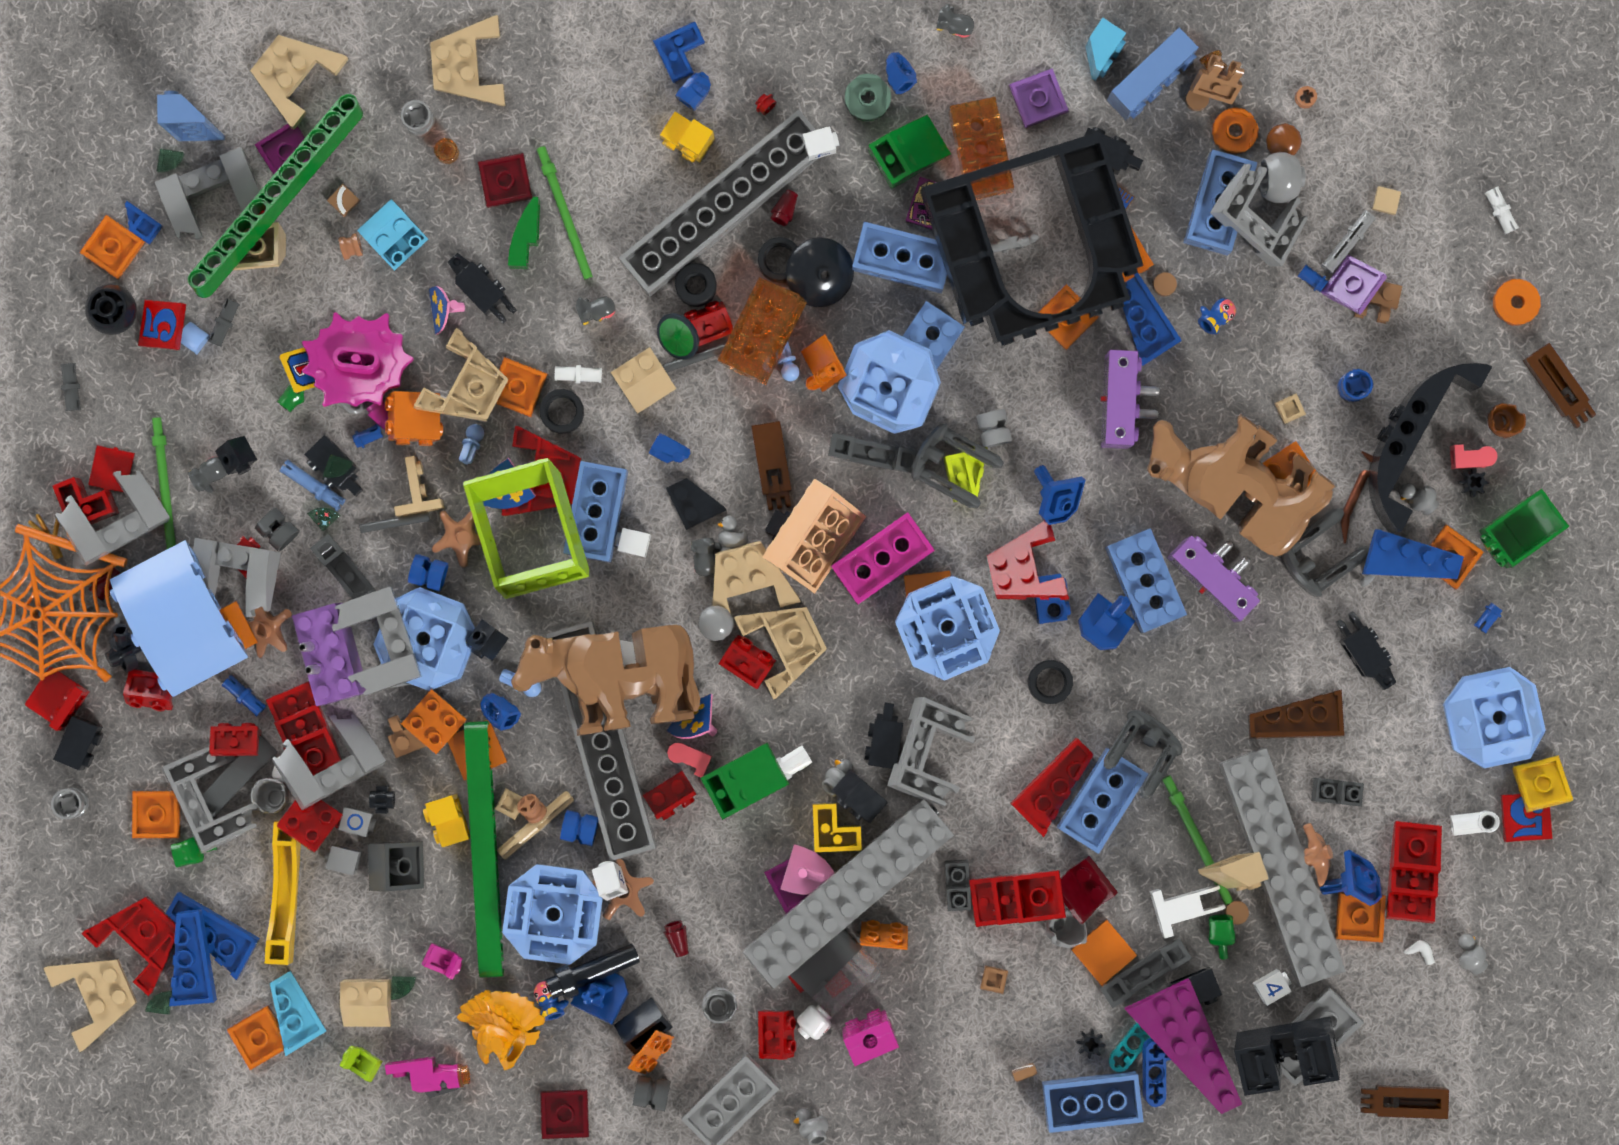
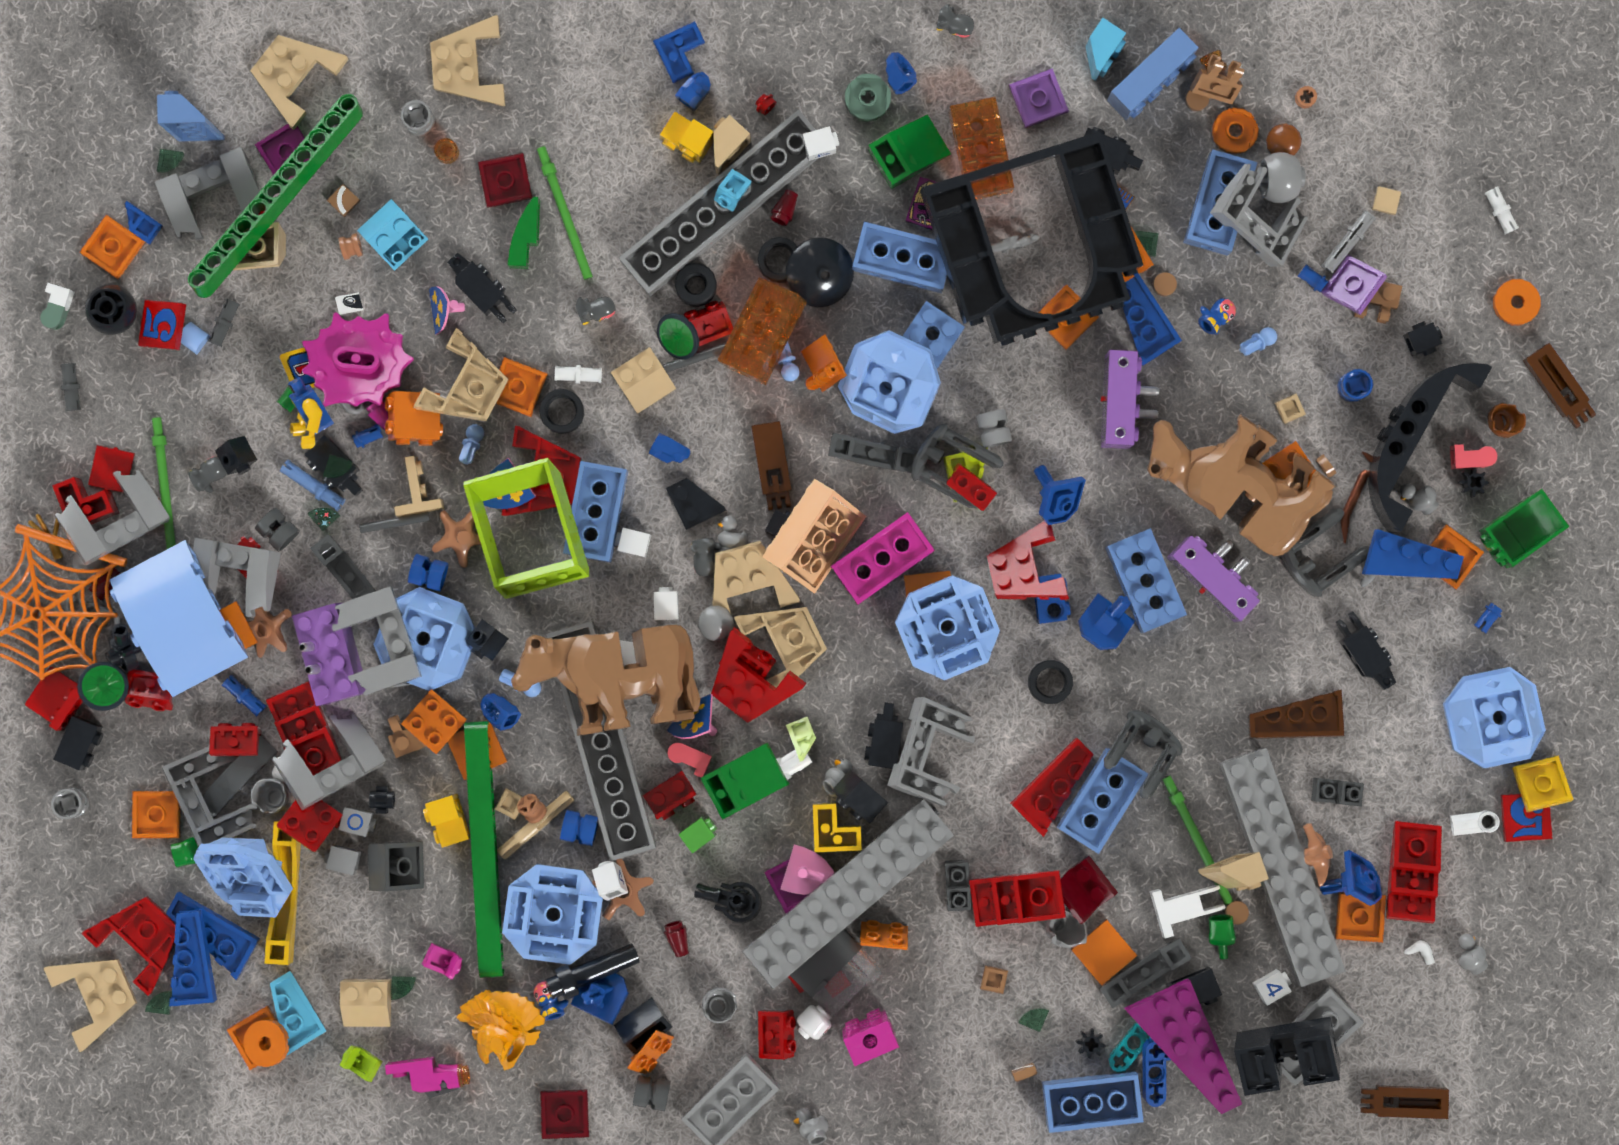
none -> leg [40,283,75,330]
none -> green wheel [77,662,129,711]
none -> light blue piece [193,838,293,918]
none -> orange tile [244,1019,289,1067]
none -> torso [288,377,334,449]
none -> sticker [335,292,363,315]
none -> white brick [654,587,679,621]
none -> bright green piece [678,816,717,854]
none -> black pin [694,882,762,923]
none -> red wing [711,627,807,723]
none -> tan slope [714,114,751,175]
none -> medium azure bracket [714,169,752,212]
none -> yellowish green tile [786,717,816,762]
none -> red bracket [946,462,997,511]
none -> clear green tile [1018,1008,1049,1032]
none -> clear green tile [1135,230,1159,257]
none -> light blue axle [1239,327,1277,356]
none -> medium nougat tile [1316,454,1336,478]
none -> black brick [1403,321,1443,356]

